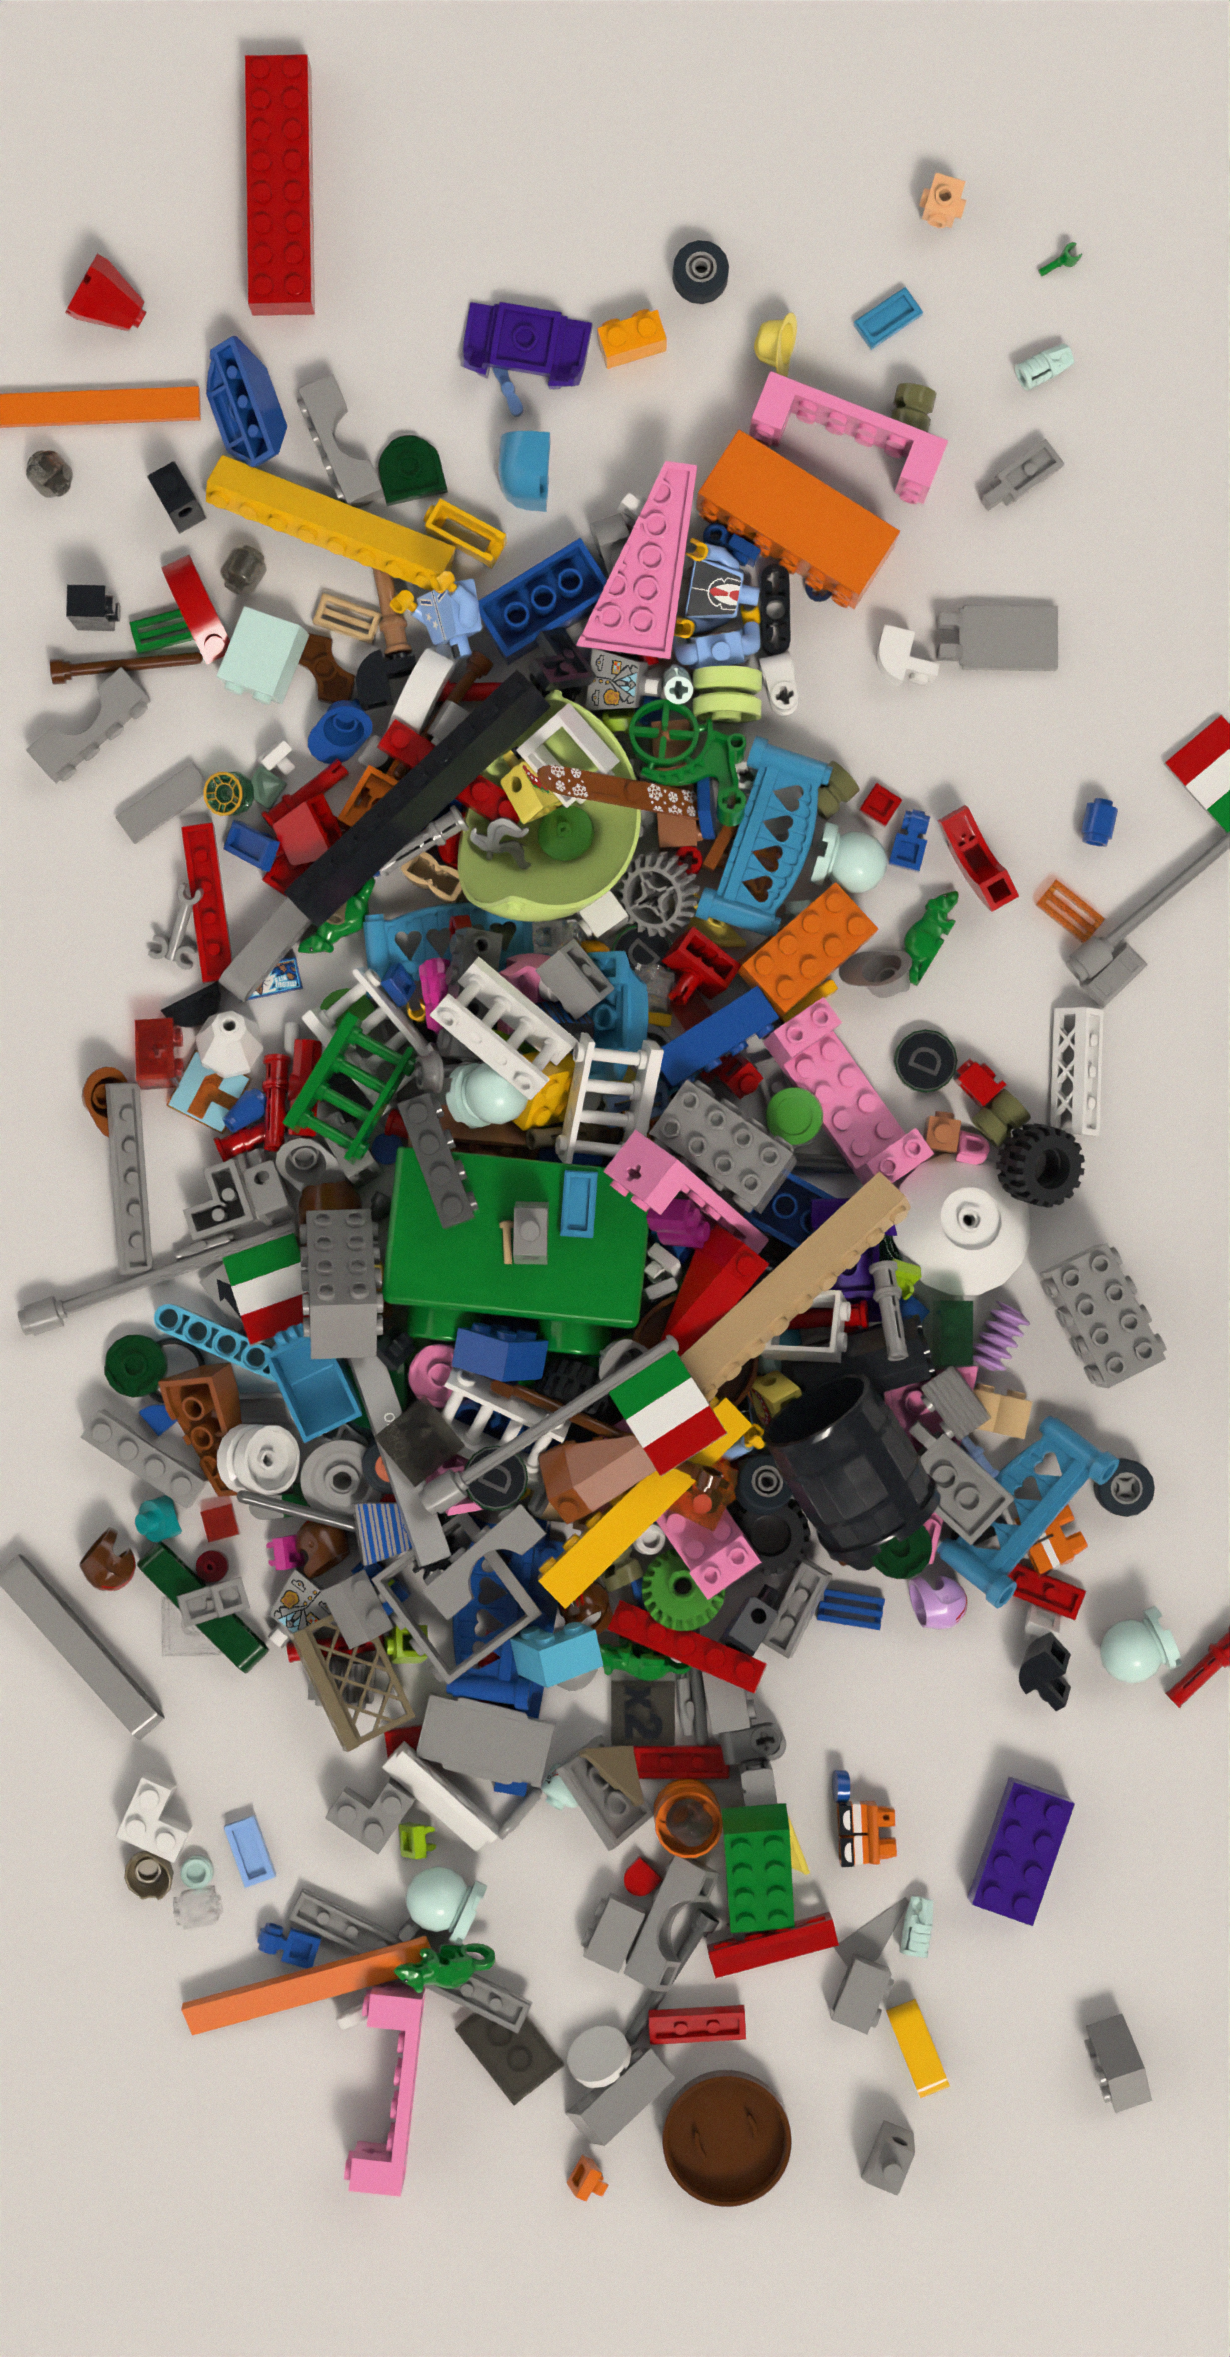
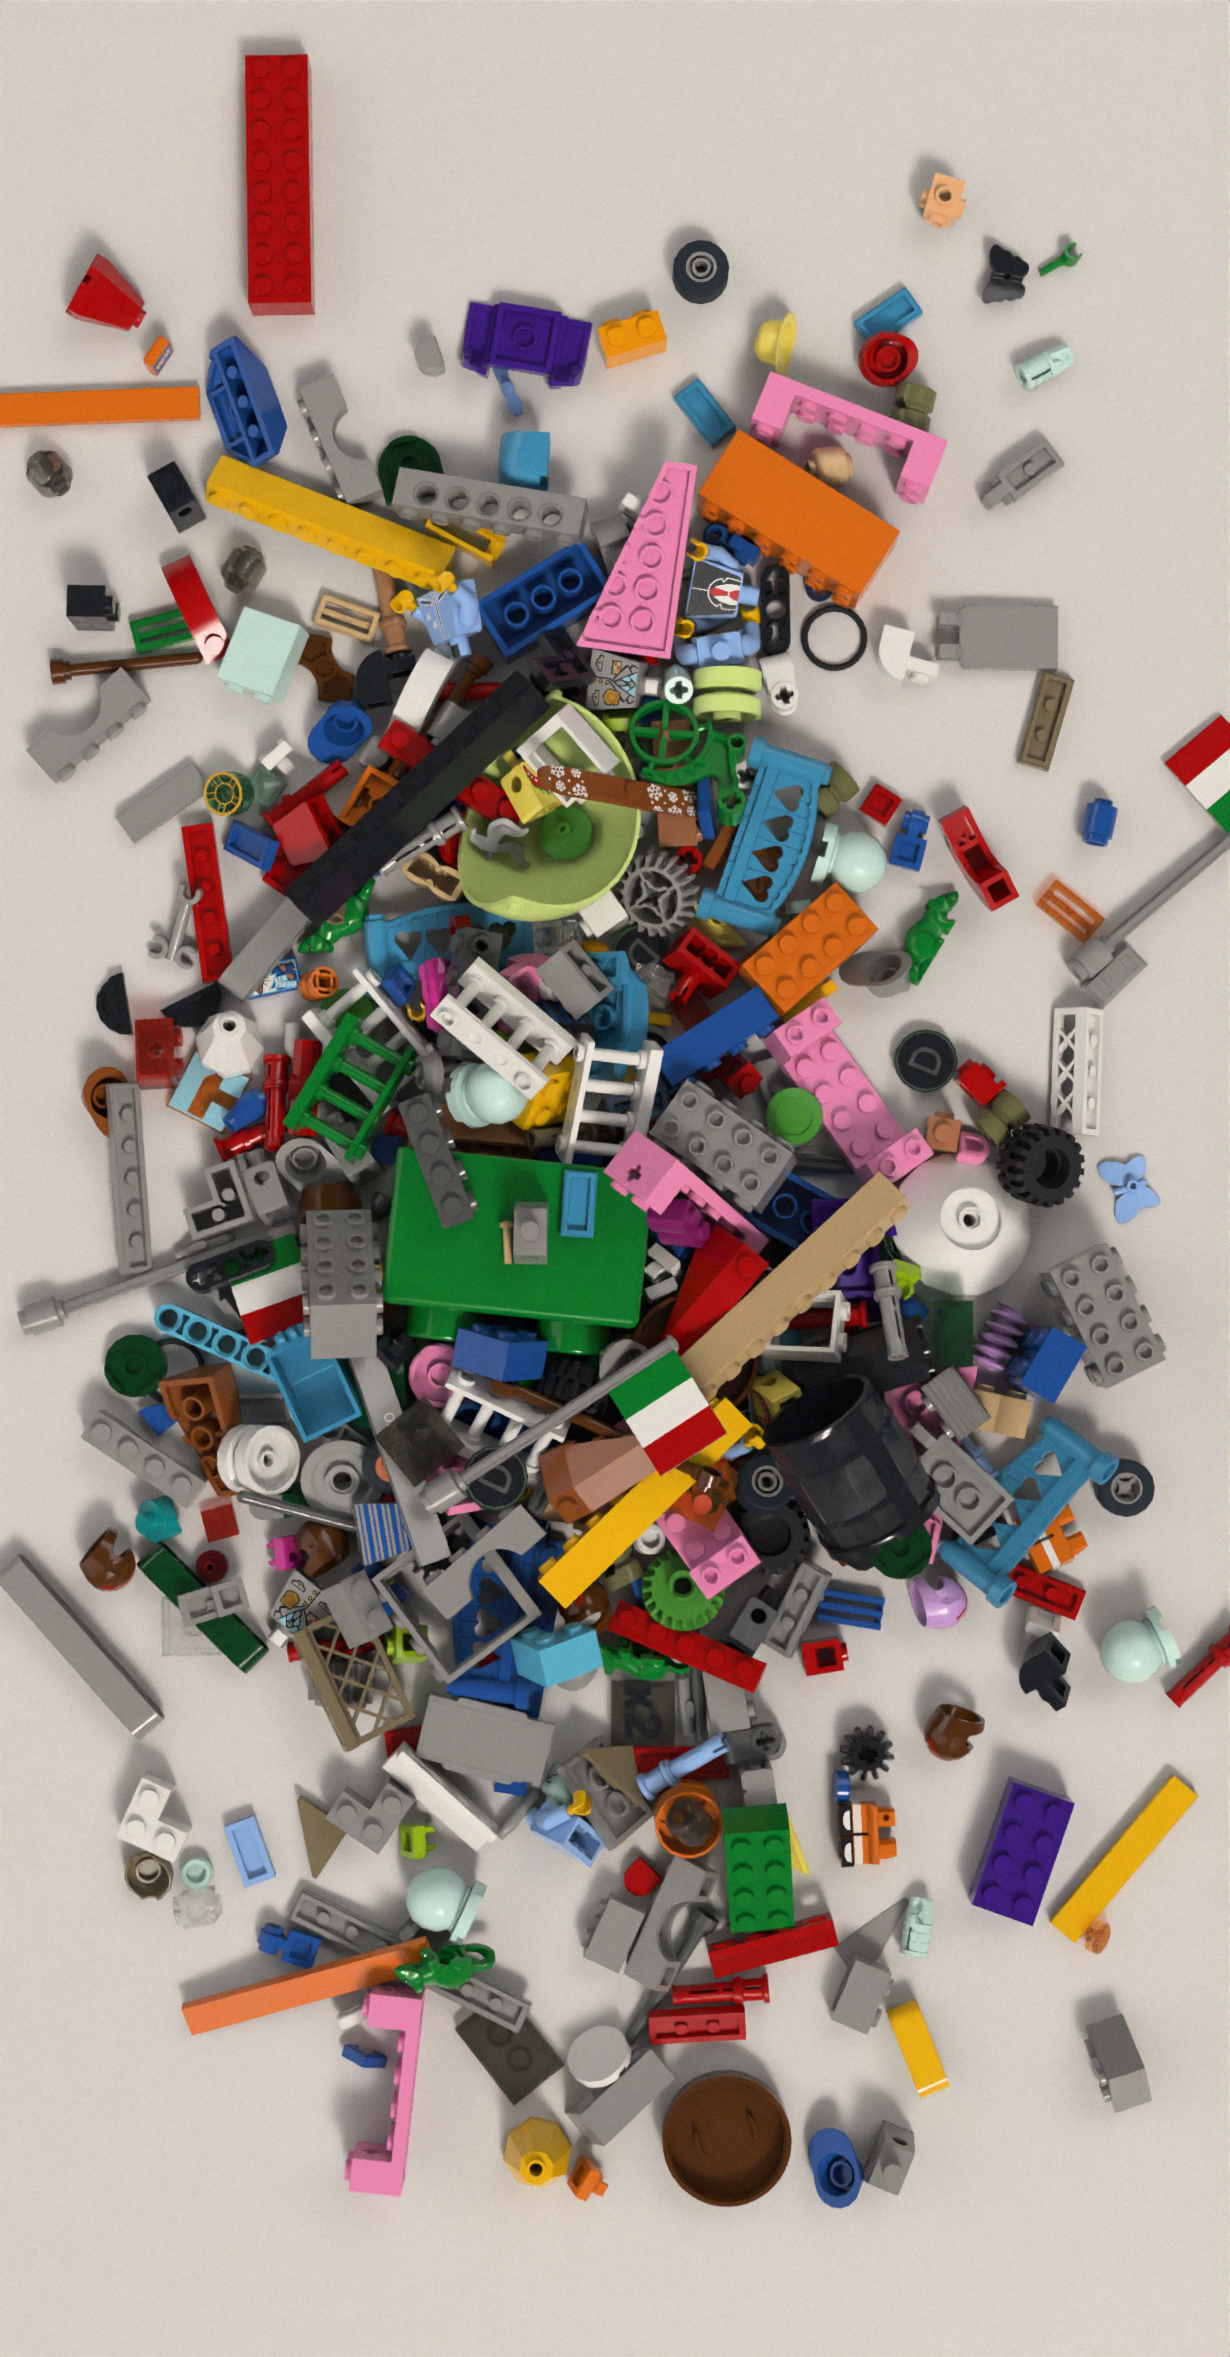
none -> black tile [96,972,134,1035]
none -> orange tile [143,335,174,377]
none -> black beam [186,1240,277,1294]
none -> orange wheel [297,966,339,1003]
none -> dark tan tile [297,1795,346,1879]
none -> blue tile [341,2044,388,2068]
none -> light grey brick [392,467,589,547]
none -> light grey brick [415,335,446,377]
none -> yellow cone [503,2116,572,2189]
none -> light blue torso [526,1790,626,1867]
none -> light blue pin [636,1732,730,1800]
none -> red pin [672,1974,770,2006]
none -> dark azure tile [673,378,737,449]
none -> red brick [800,1636,849,1676]
none -> black tyre [801,605,868,671]
none -> tan head [804,446,853,488]
none -> blue piece [809,2128,864,2209]
none -> black gear [839,1725,894,1781]
none -> red piece [858,331,918,387]
none -> reddish brown helmet [923,1704,985,1761]
none -> black animal [981,244,1029,304]
none -> blue brick [1003,1326,1087,1403]
none -> dark tan tile [1017,671,1075,772]
none -> yellow tile [1049,1774,1198,1943]
none -> clear orange tile [1085,1920,1111,1954]
none -> light blue piece [1098,1155,1160,1224]

